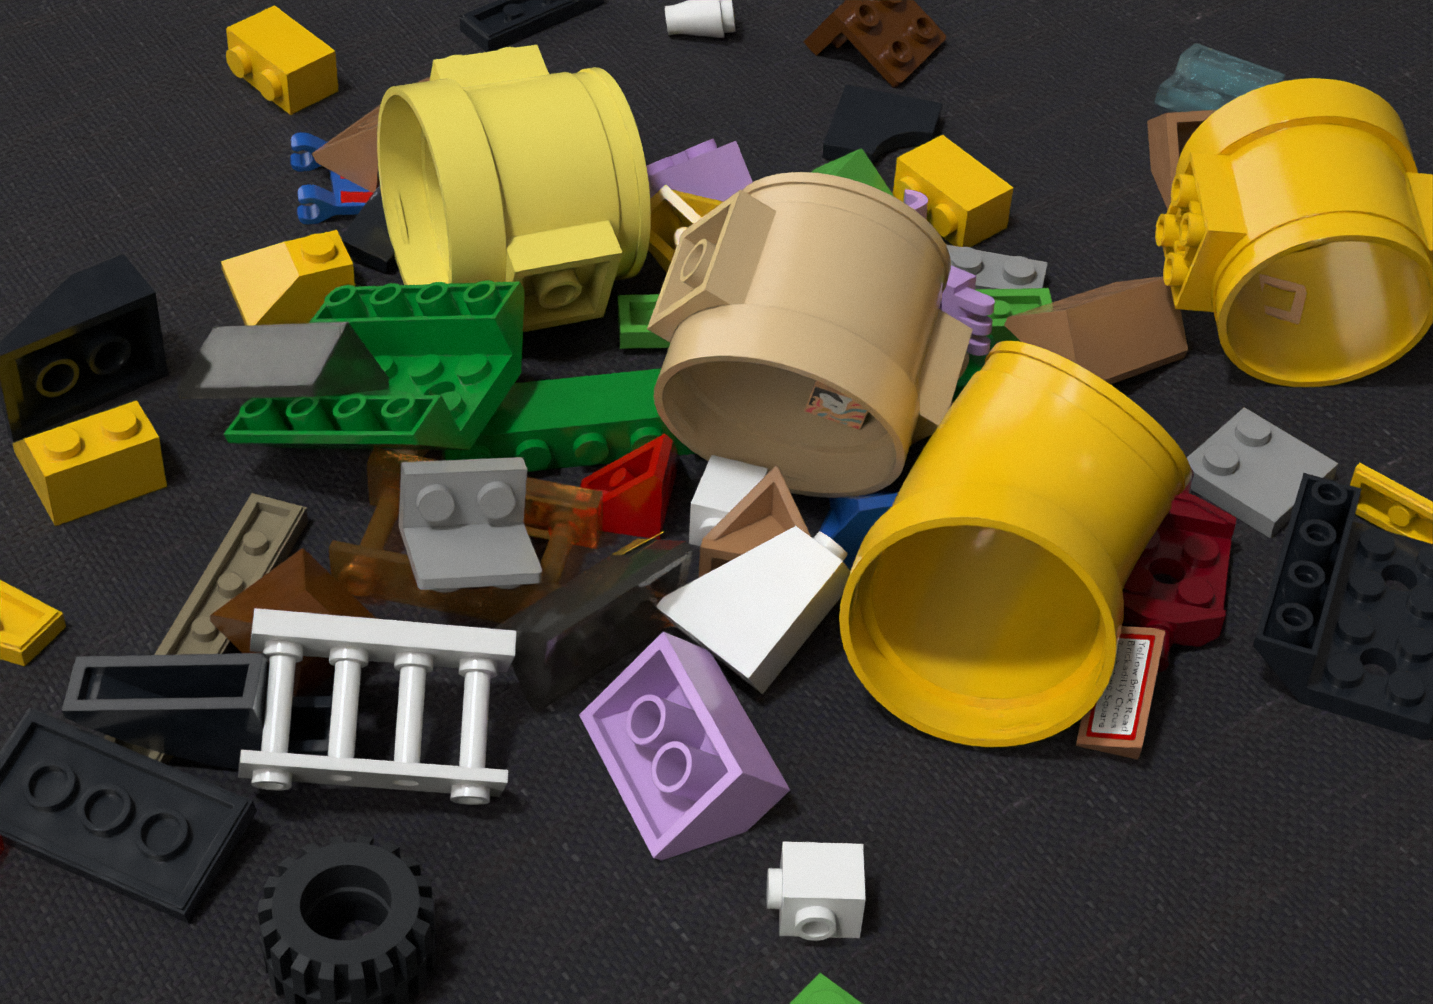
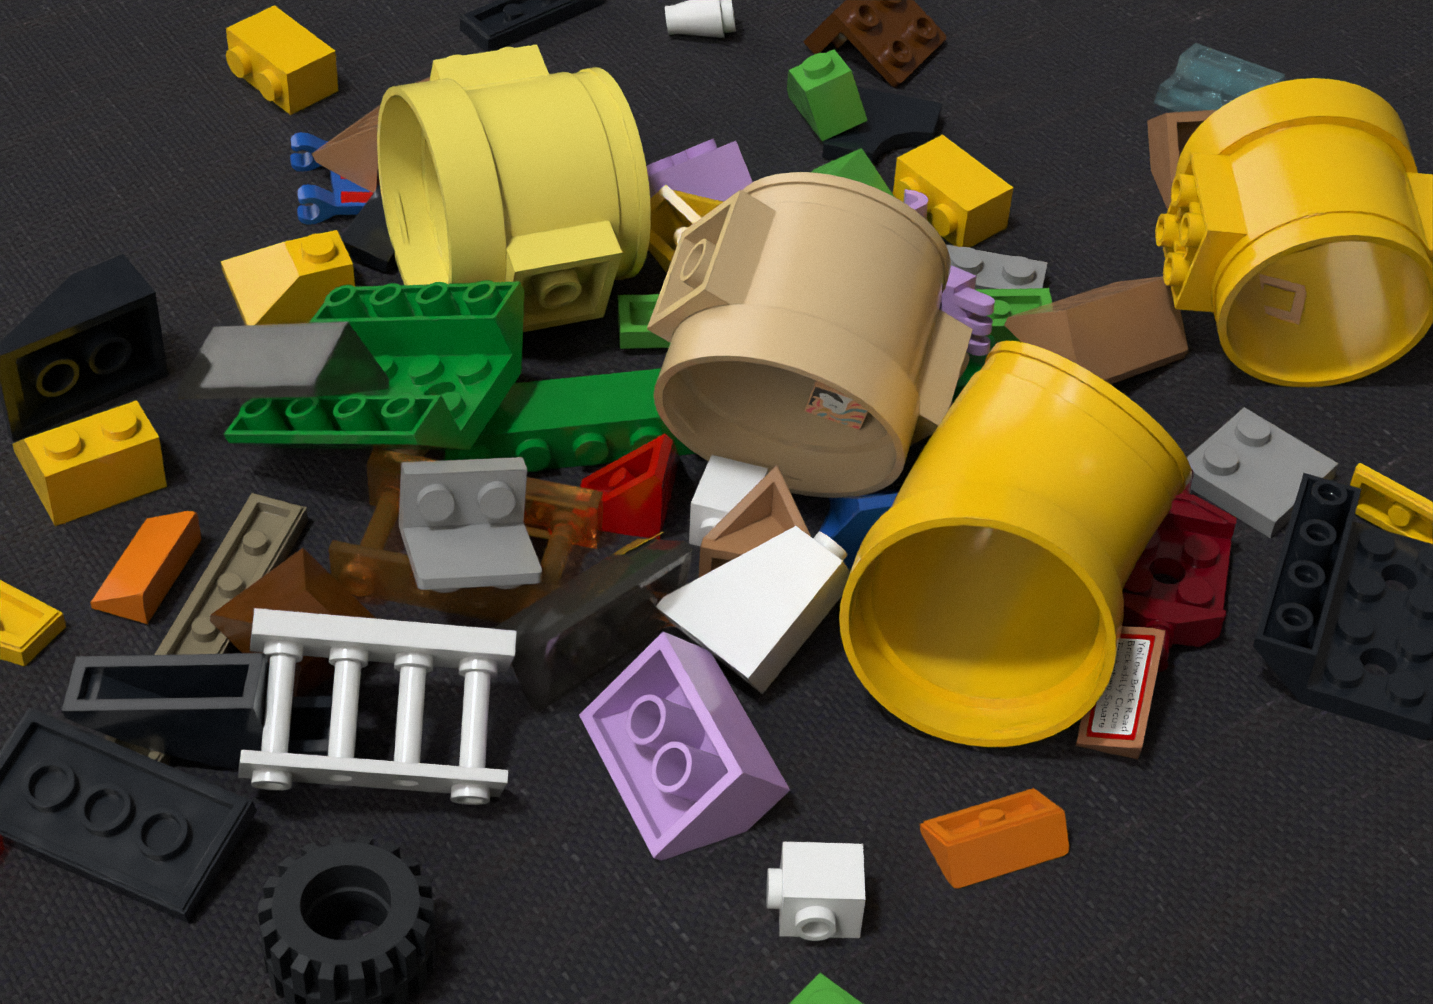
none -> orange slope [90,511,202,624]
none -> bright green slope [787,50,868,141]
none -> orange slope [920,788,1069,889]

